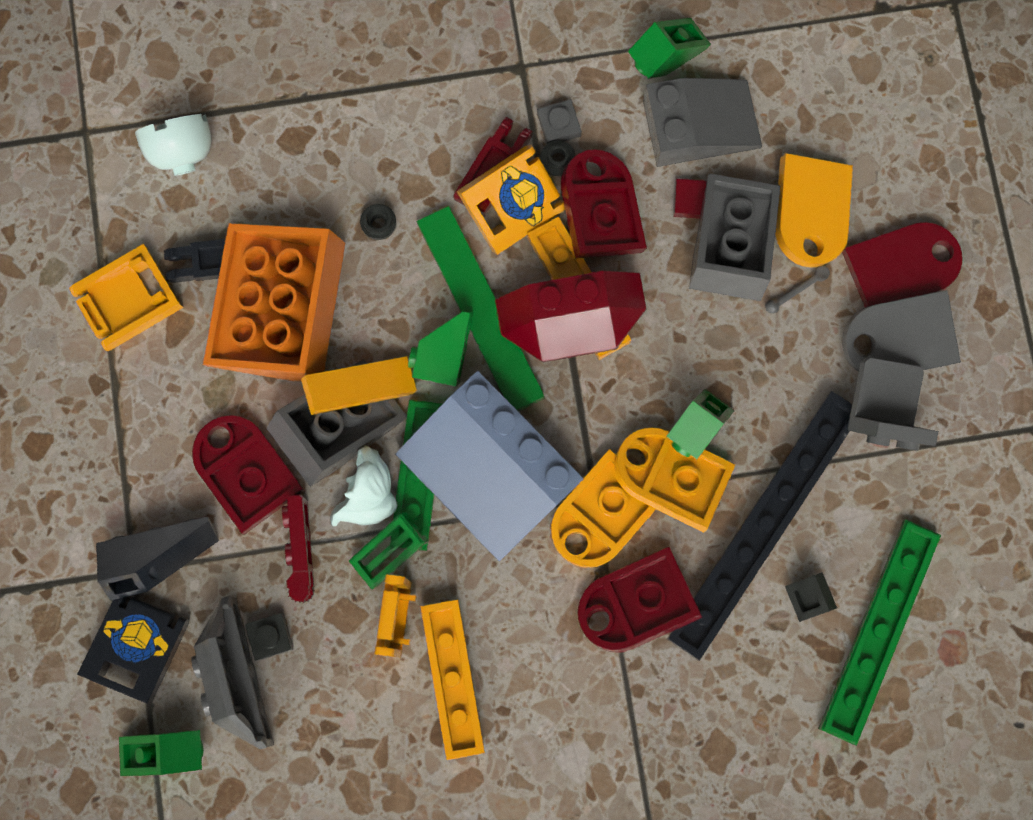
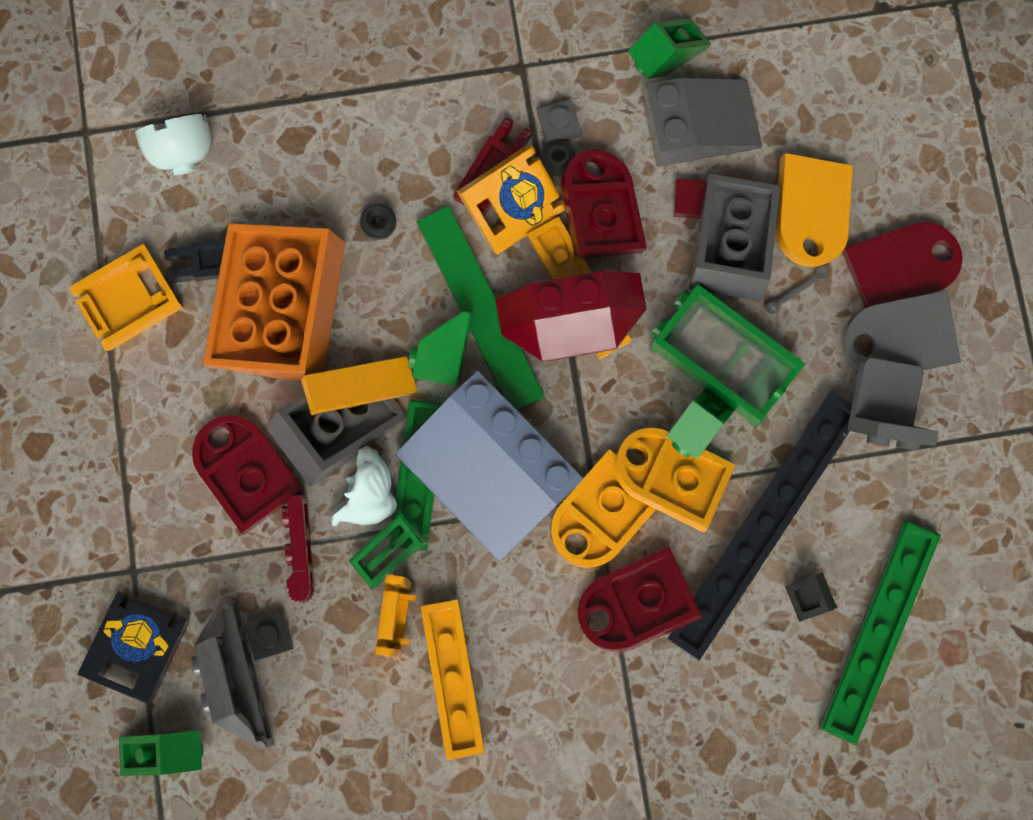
black slope [96,517,219,600] -> none
none -> door [650,284,806,428]

